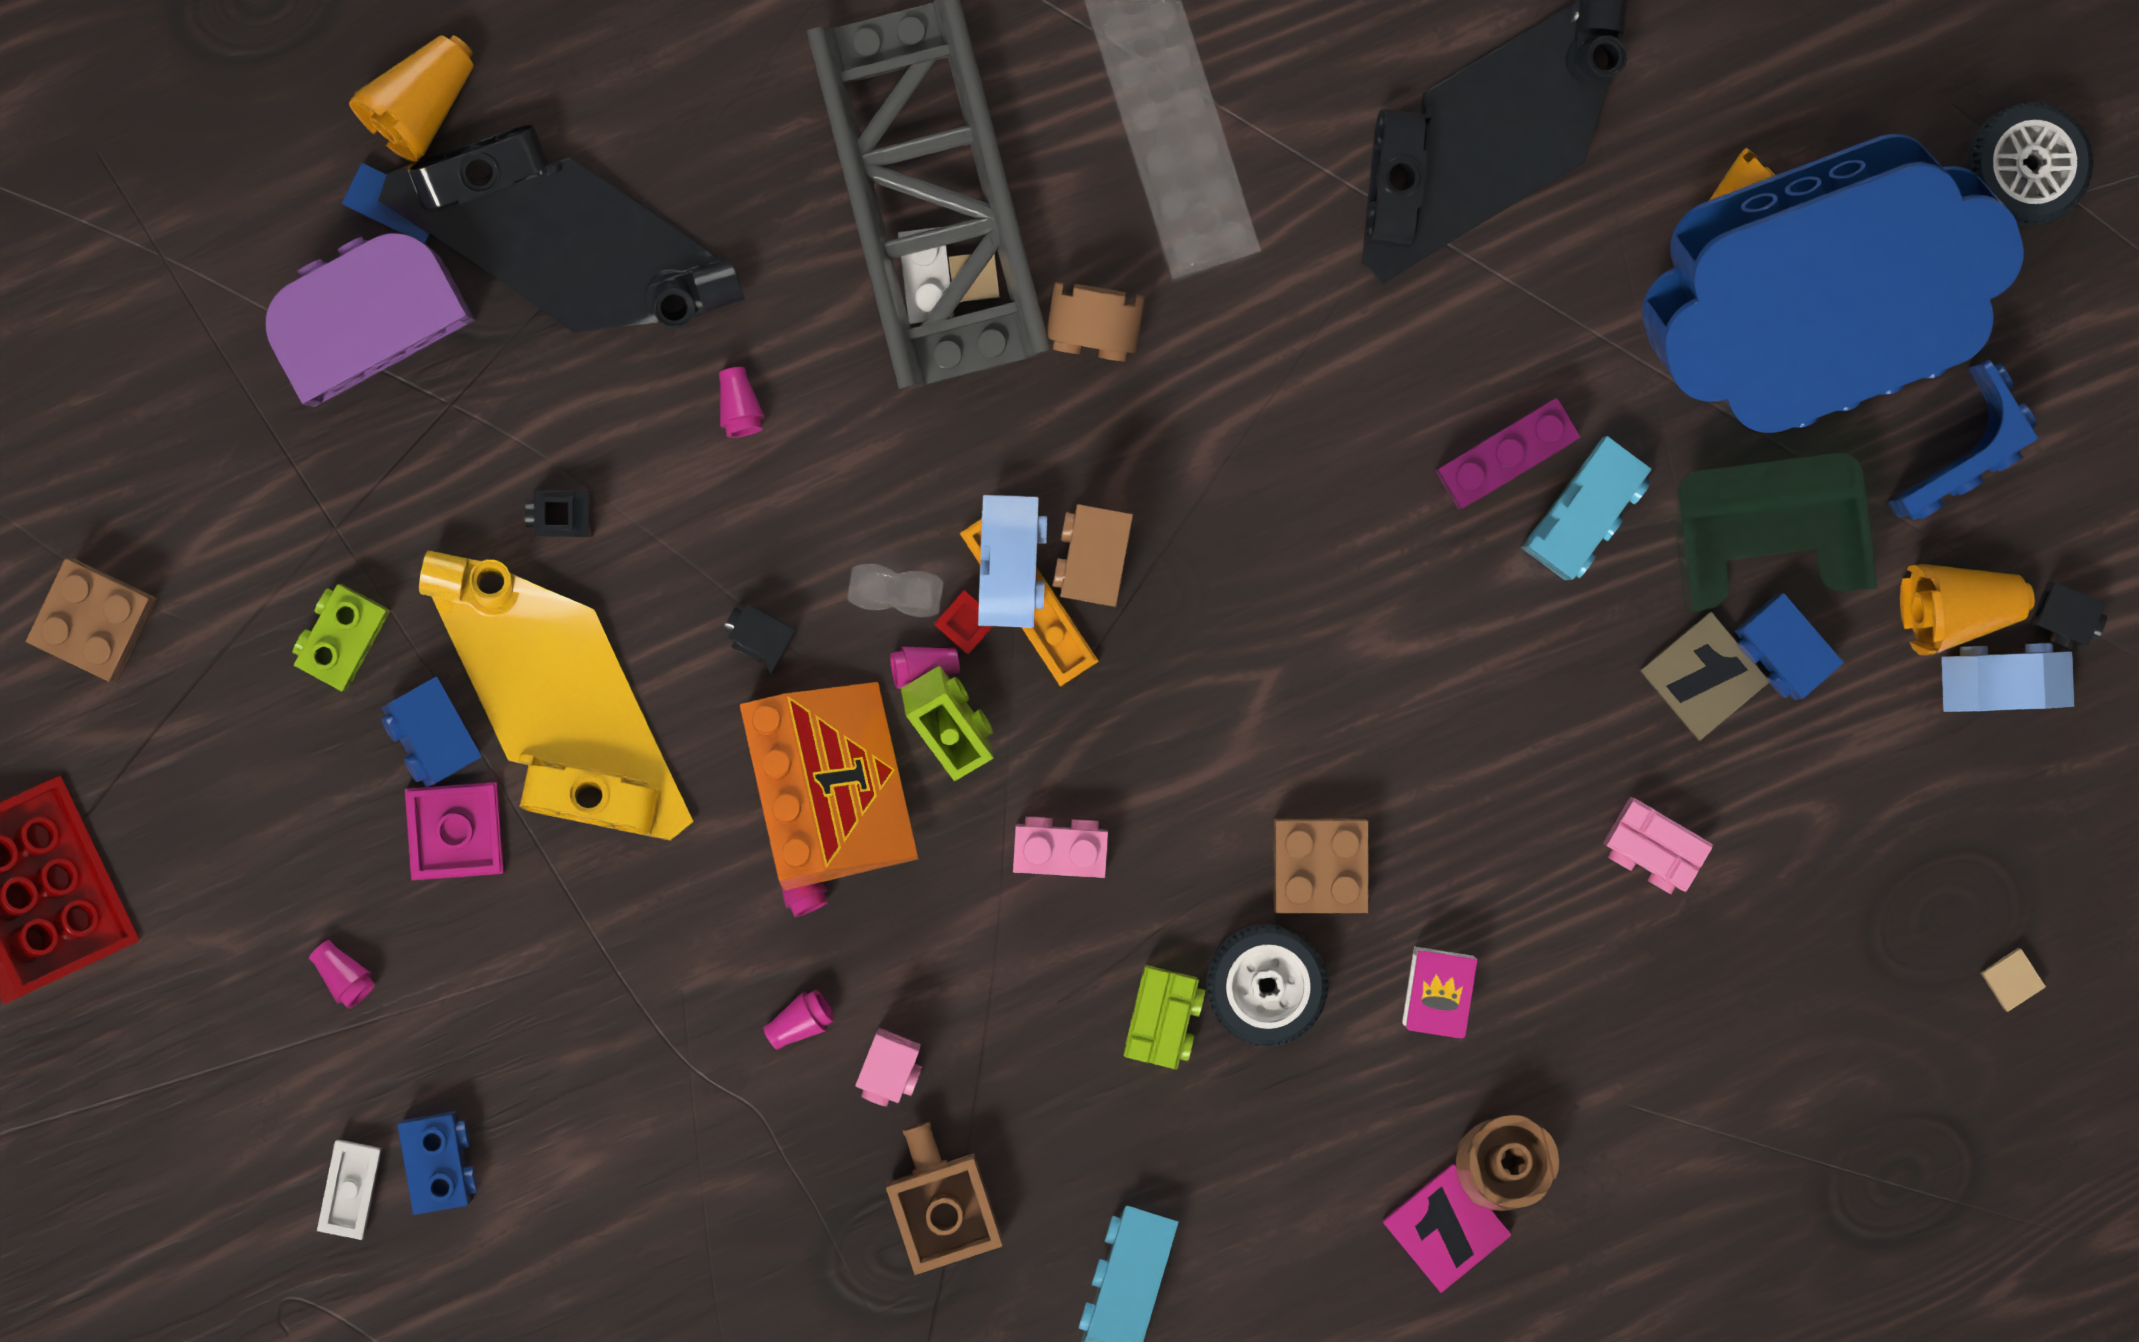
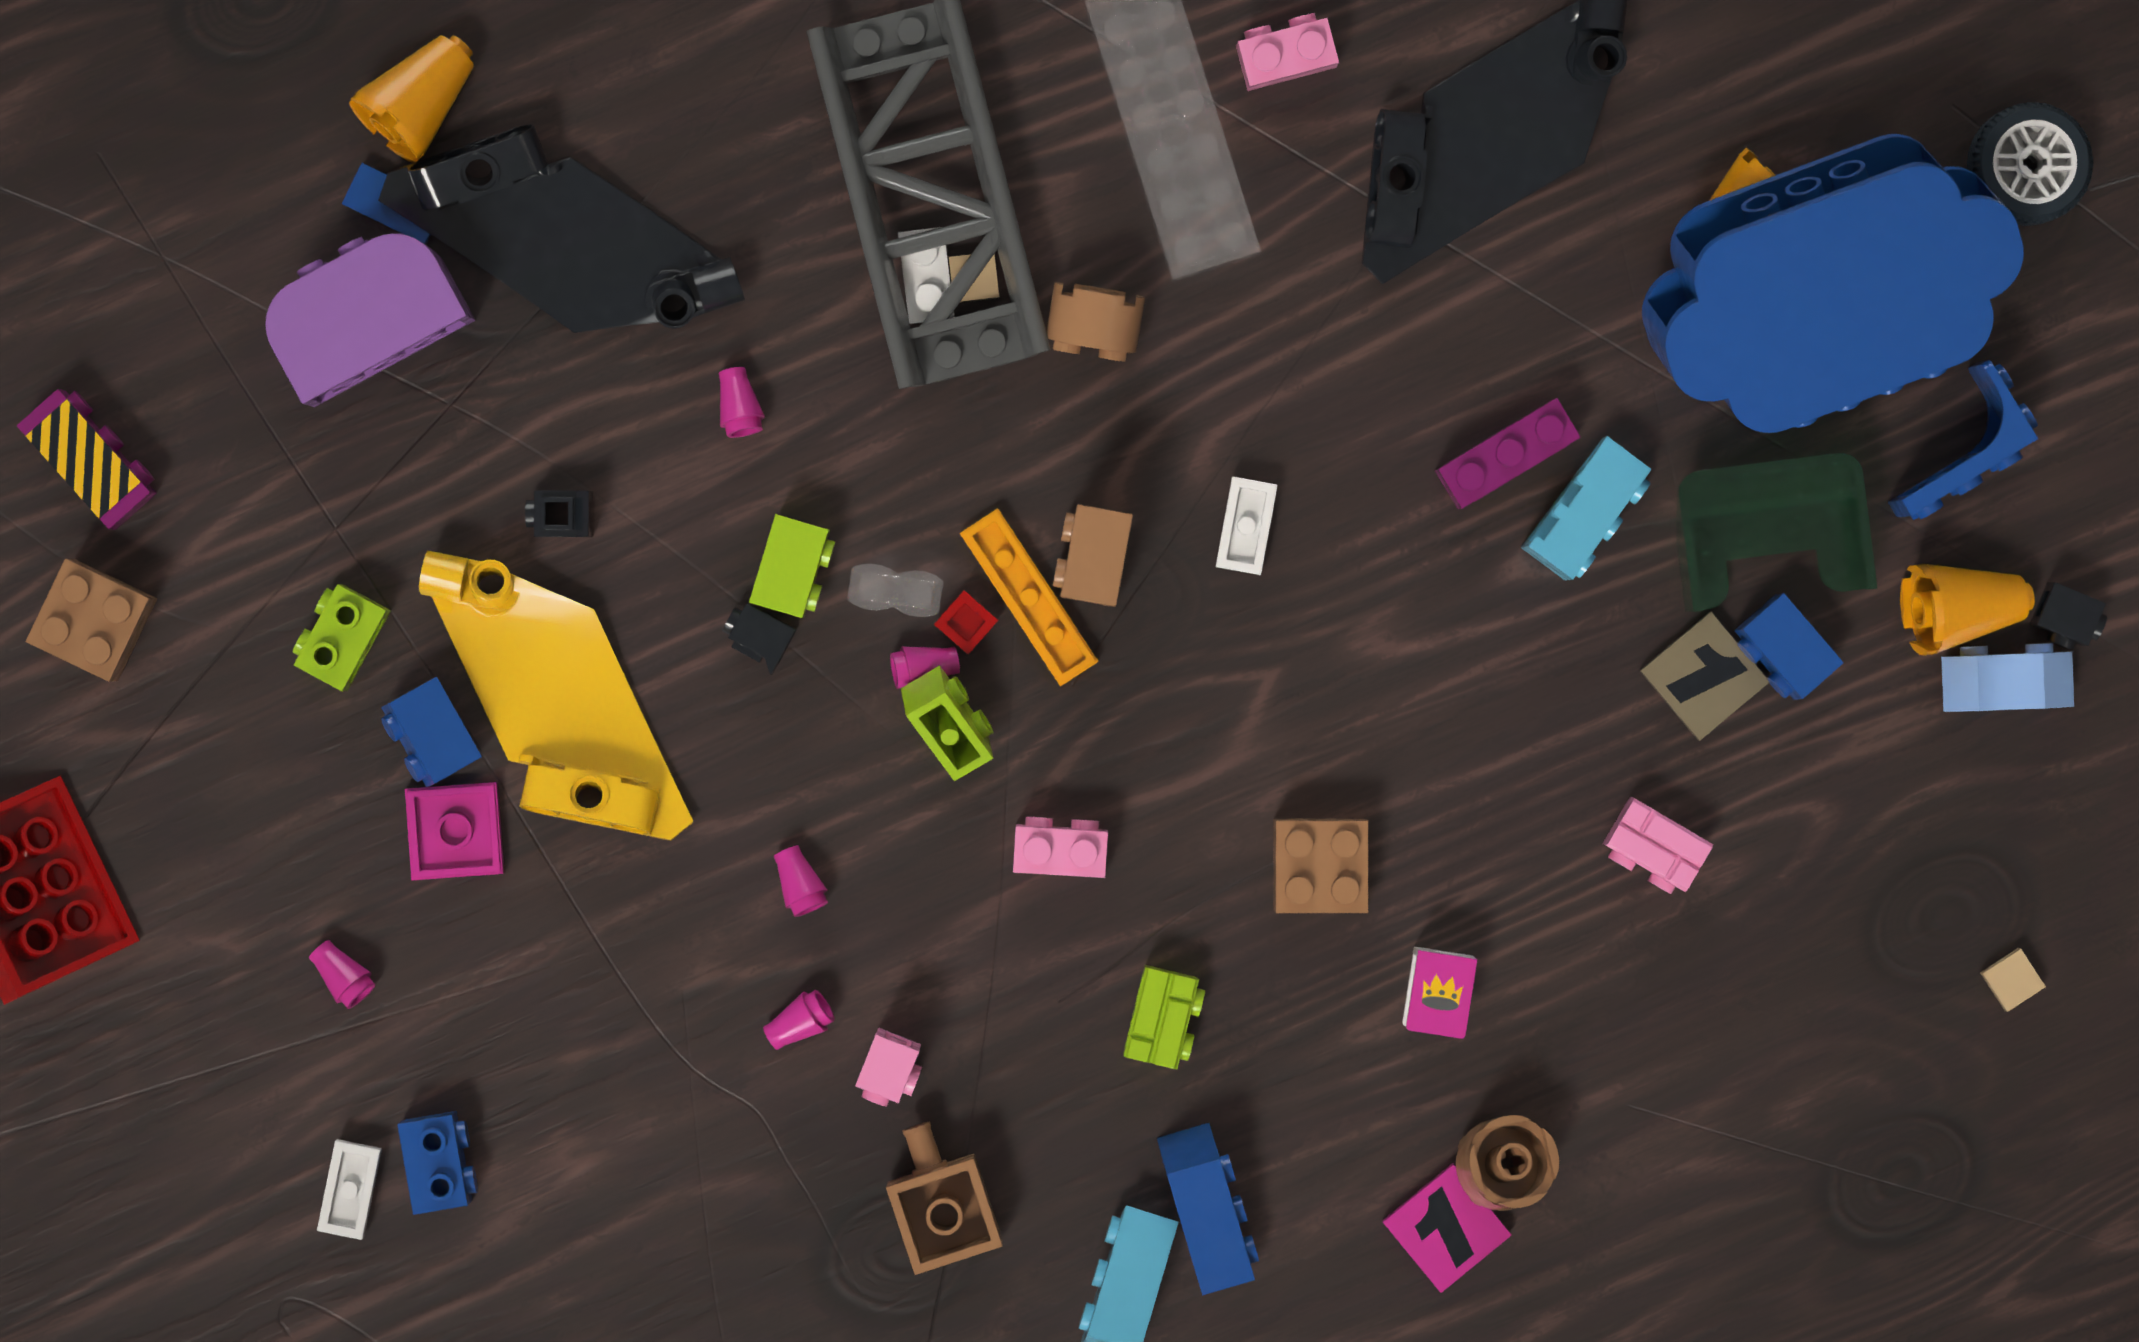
orange slope [739,682,919,891] -> none
light blue brick [978,495,1047,628] -> none
wheel [1206,924,1328,1046] -> none
none -> brick [16,389,157,530]
none -> lime brick [749,514,836,618]
none -> blue wedge [1157,1123,1259,1296]
none -> white plate [1215,476,1278,575]
none -> bright pink brick [1236,13,1339,91]

